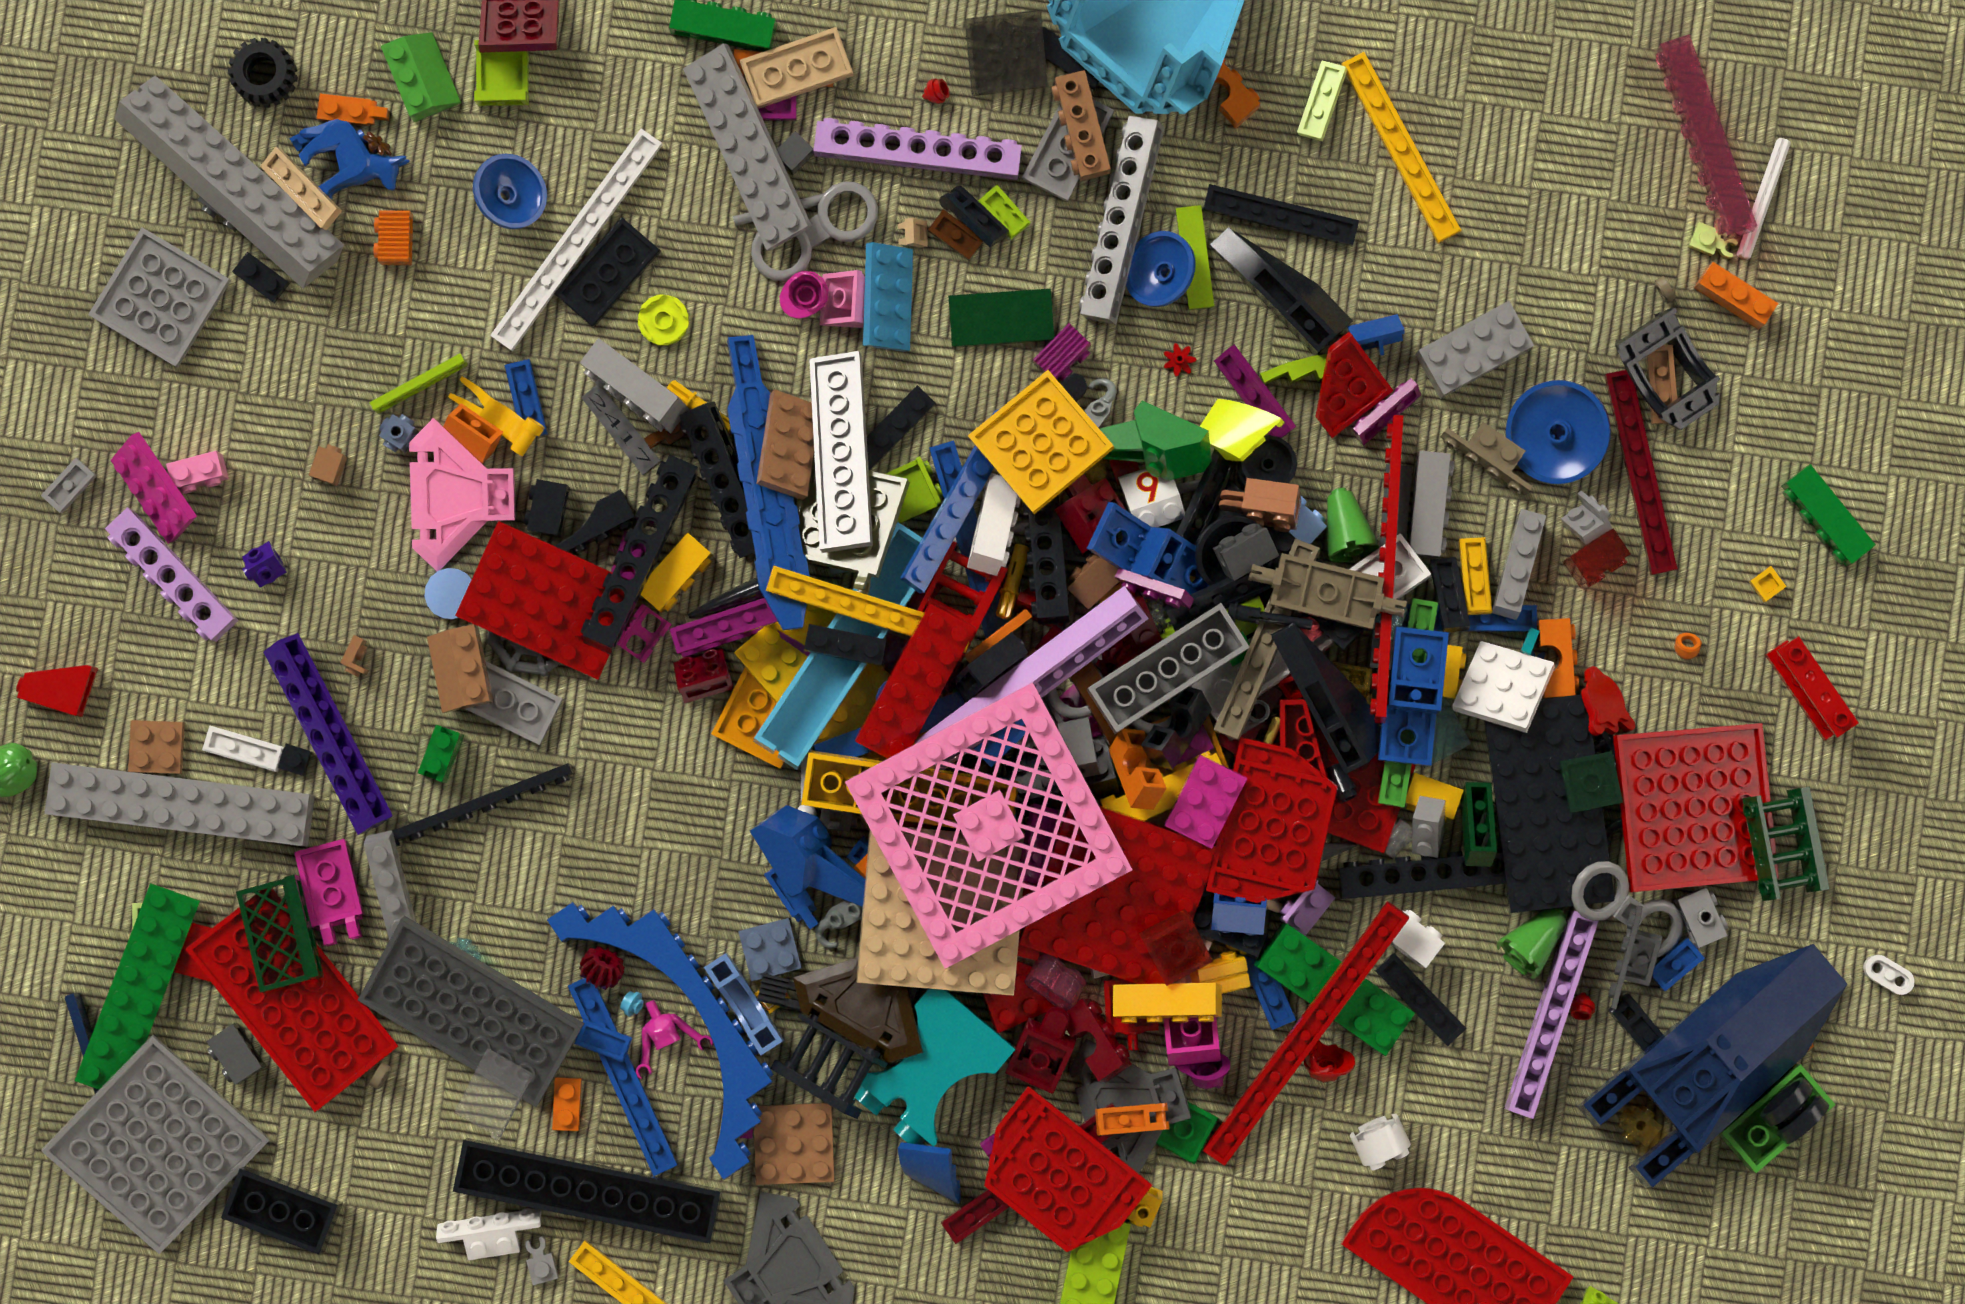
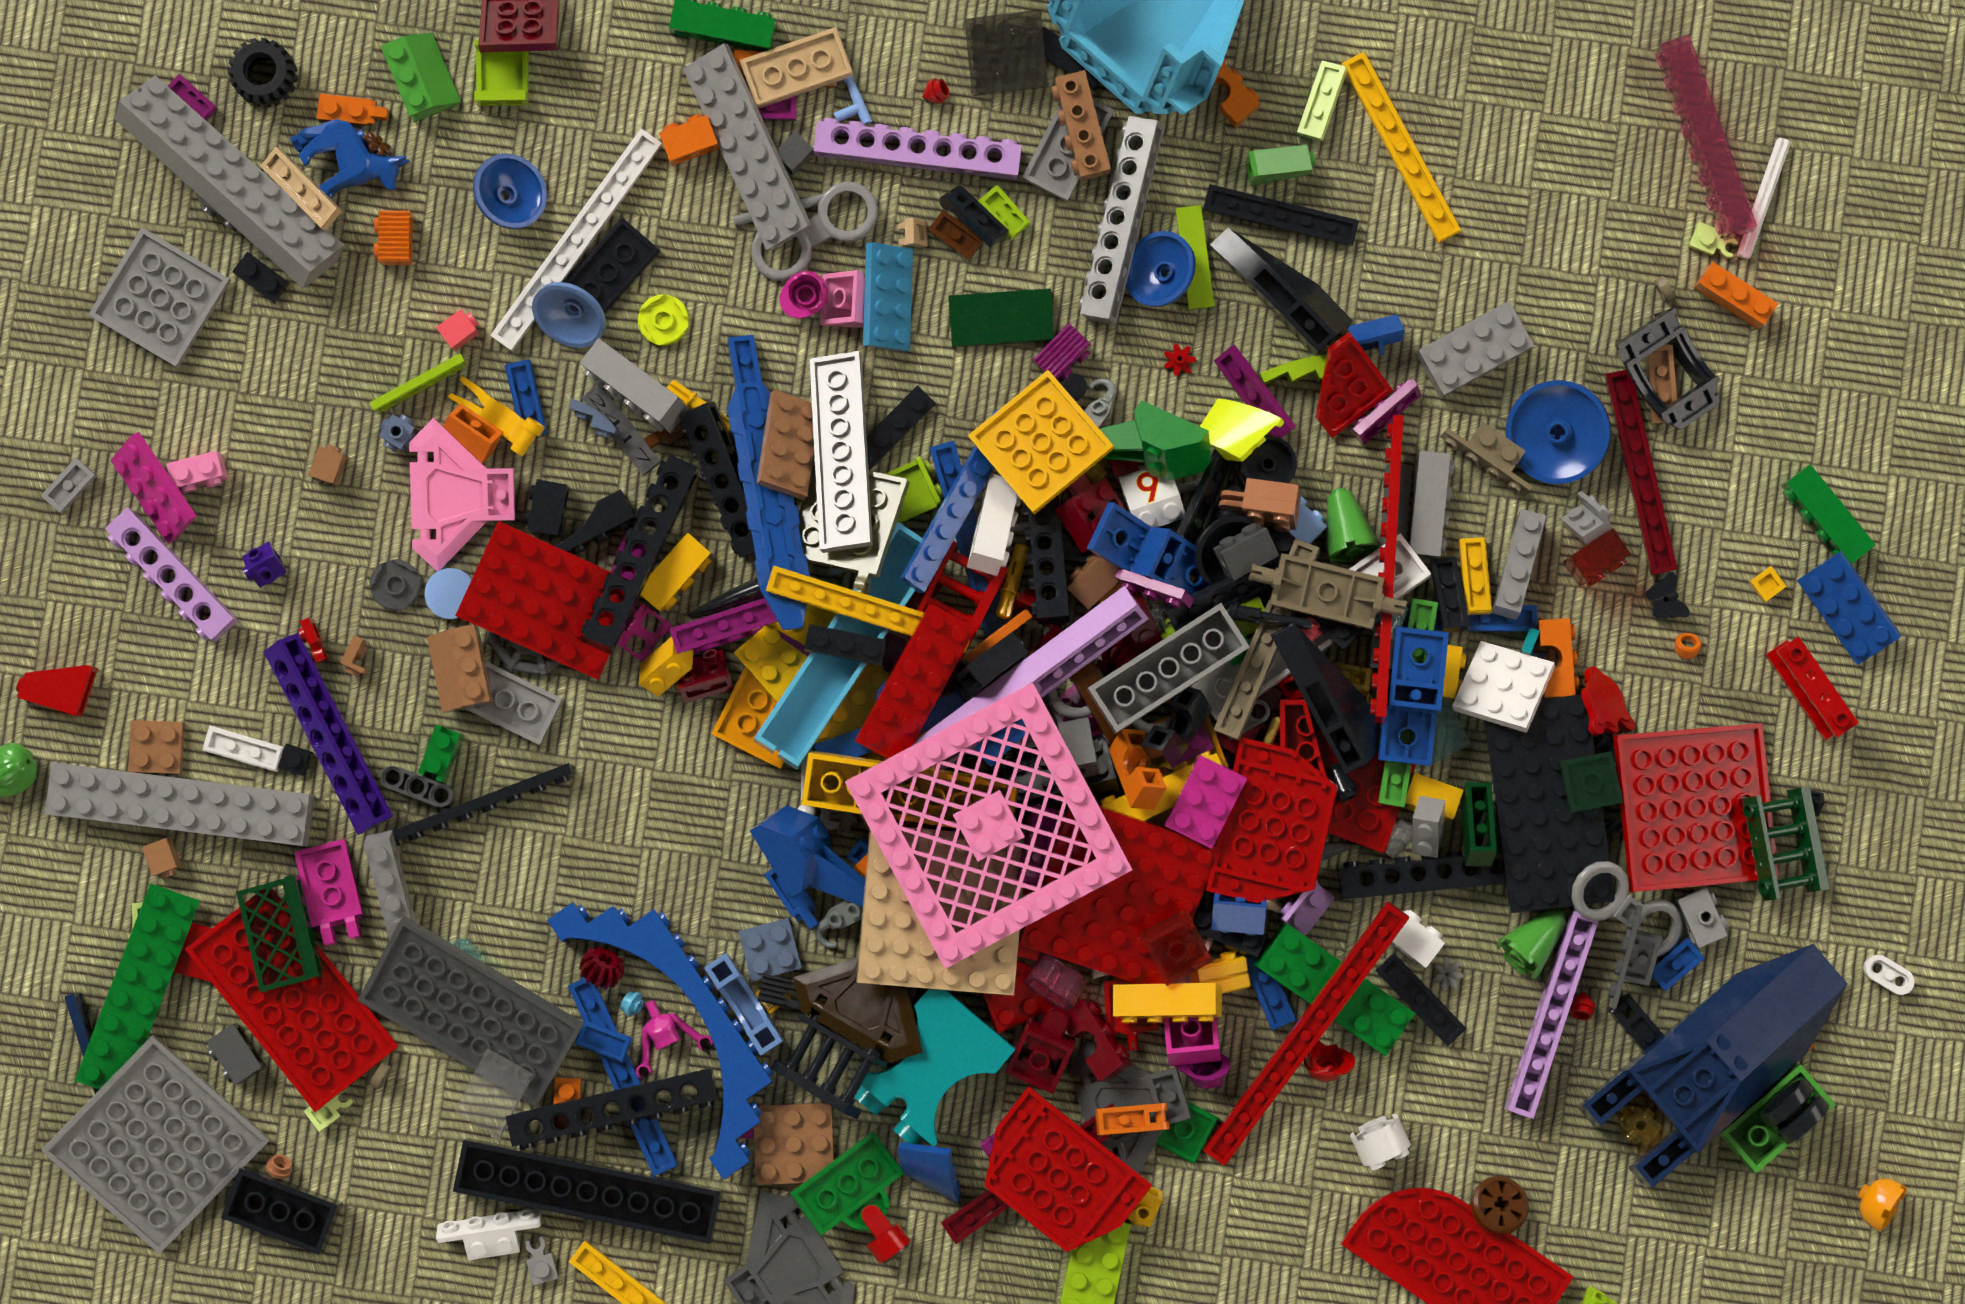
none -> medium nougat brick [142,838,182,879]
none -> magenta plate [168,74,218,121]
none -> nougat plate [266,1154,292,1179]
none -> red plate [298,618,329,663]
none -> yellowish green plate [304,1090,353,1133]
none -> dark grey tile [370,559,422,611]
none -> dark grey beam [380,766,456,808]
none -> coral brick [436,309,480,351]
none -> black brick [505,1067,719,1150]
none -> medium blue dish [532,282,606,348]
none -> sand blue slope [569,399,619,439]
none -> yellow brick [638,636,693,697]
none -> orange brick [659,114,720,166]
none -> green plate [789,1131,911,1264]
none -> light blue piece [834,76,872,125]
none -> bright green slope [1245,145,1316,187]
none -> light grey plant [1433,957,1464,991]
none -> reddish brown wheel [1470,1176,1529,1235]
none -> black animal [1645,572,1690,619]
none -> blue plate [1797,551,1902,665]
none -> black piece [1810,790,1824,817]
none -> light orange cylinder [1858,1178,1908,1232]

